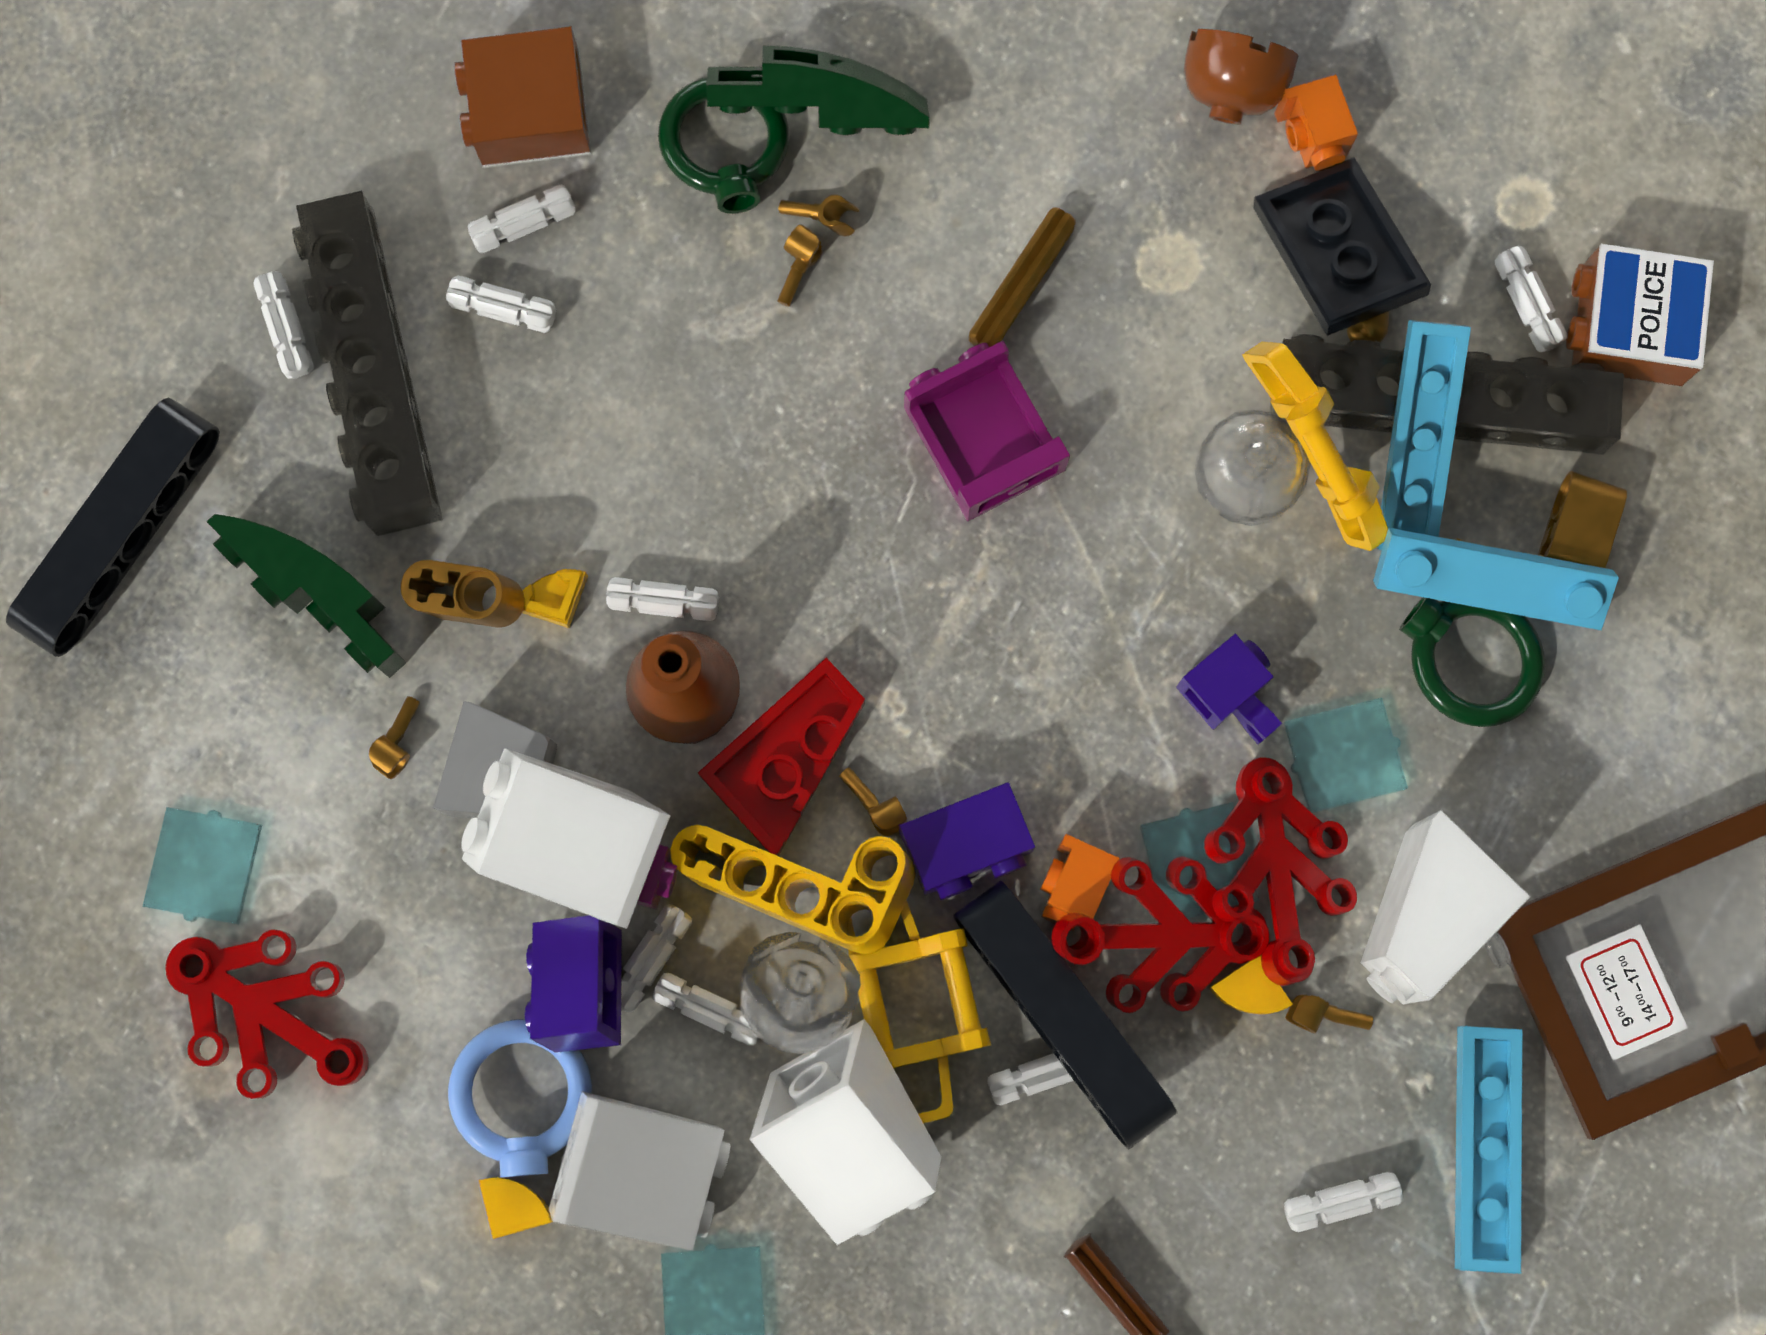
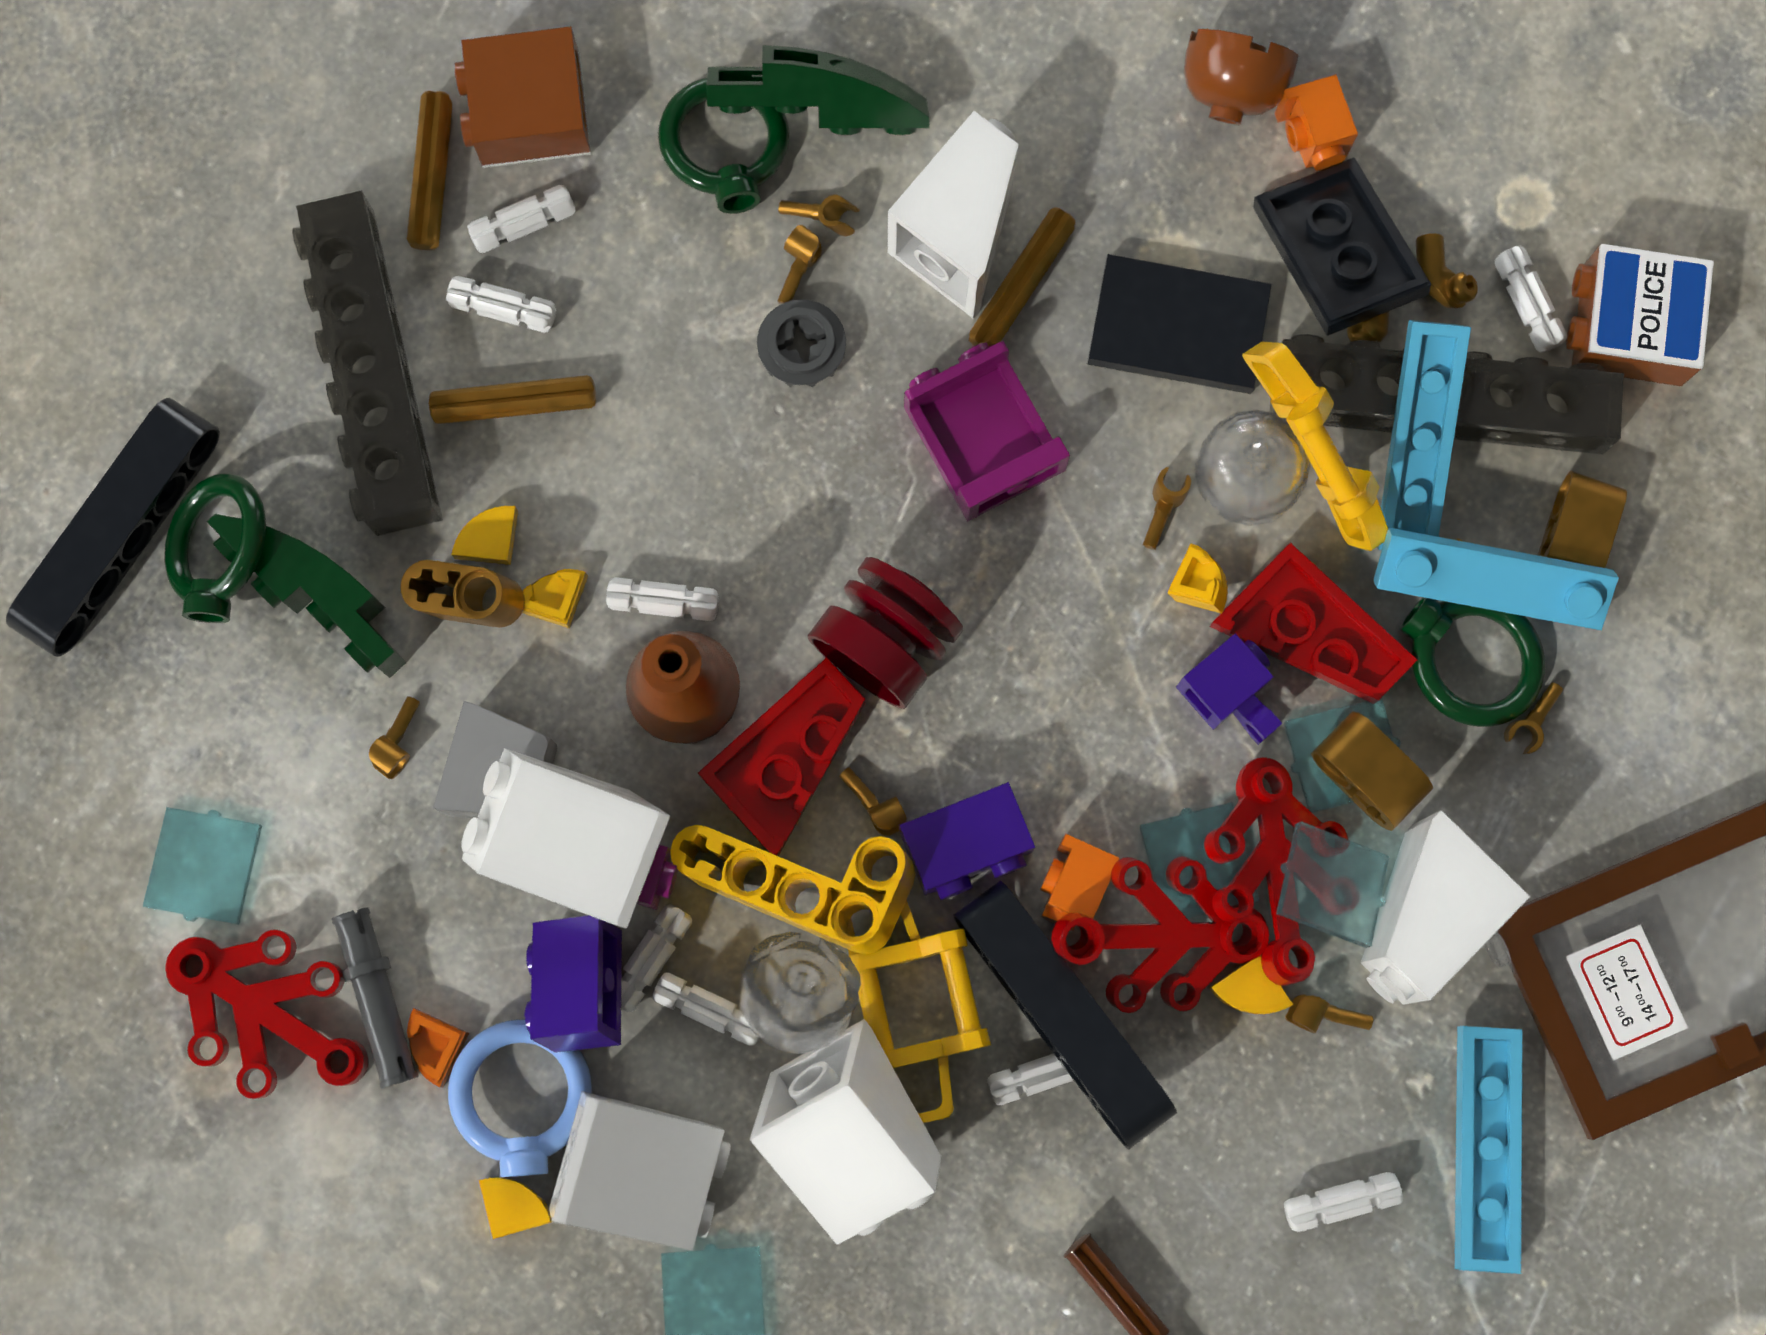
white axle [253,271,314,379] -> none
none -> dark green piece [164,473,266,623]
none -> dark grey pin [331,907,419,1089]
none -> pearl gold axle [407,91,453,251]
none -> orange tile [407,1008,469,1087]
none -> pearl gold axle [429,375,596,424]
none -> yellow tile [451,506,518,565]
none -> dark grey gear [757,300,846,388]
none -> dark red wheel [808,557,963,709]
none -> white slope [888,111,1019,319]
none -> black tile [1087,254,1272,394]
none -> pearl gold hand [1143,467,1191,550]
none -> yellow tile [1167,543,1228,614]
none -> red wing [1209,542,1417,704]
none -> clear light blue piece [1276,821,1389,948]
none -> pearl gold beam [1311,711,1433,831]
none -> pearl gold arm [1416,233,1478,308]
none -> pearl gold hand [1504,682,1563,754]

